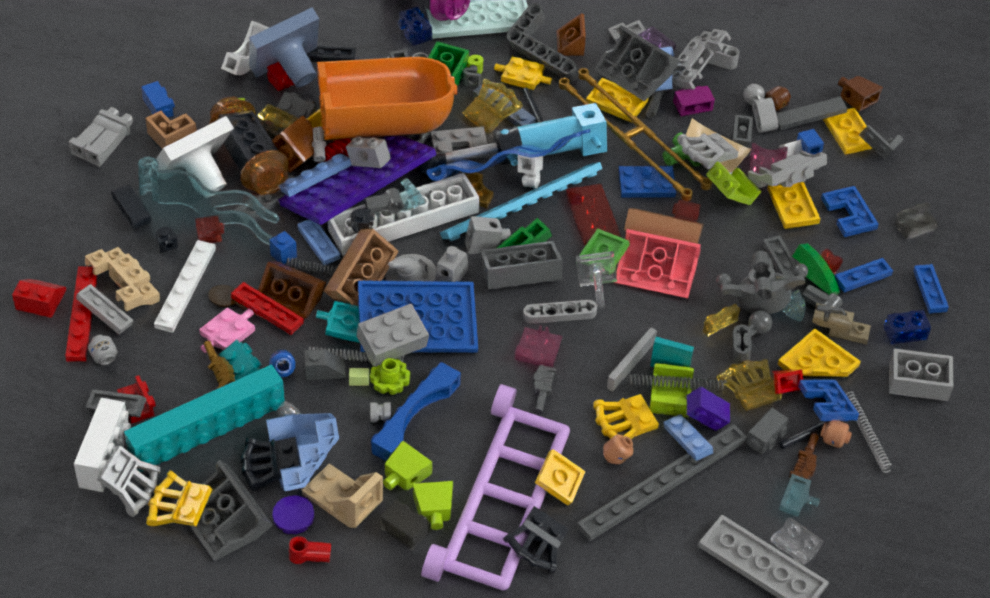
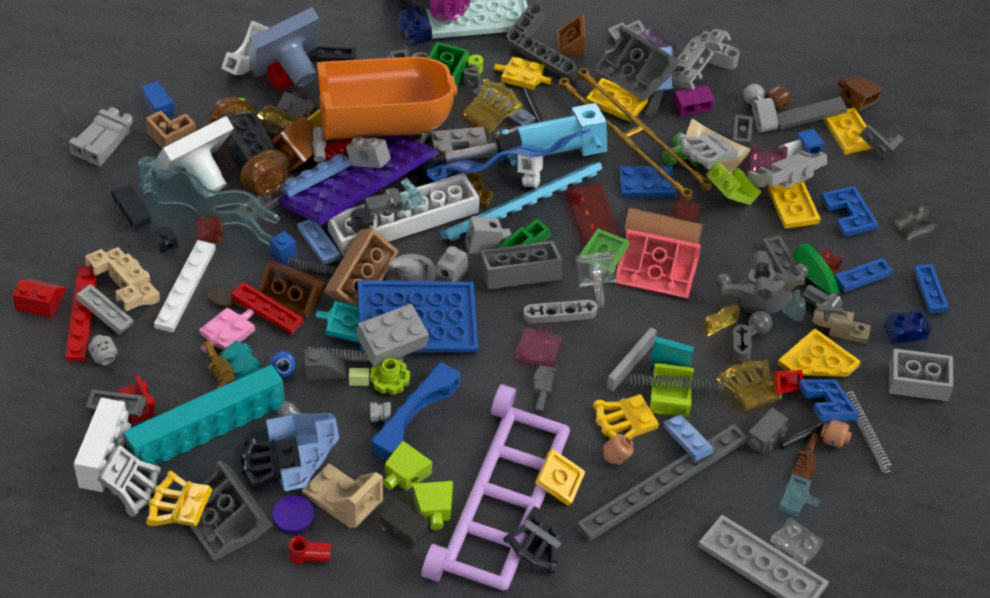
dark purple brick [687,387,730,431] -> none

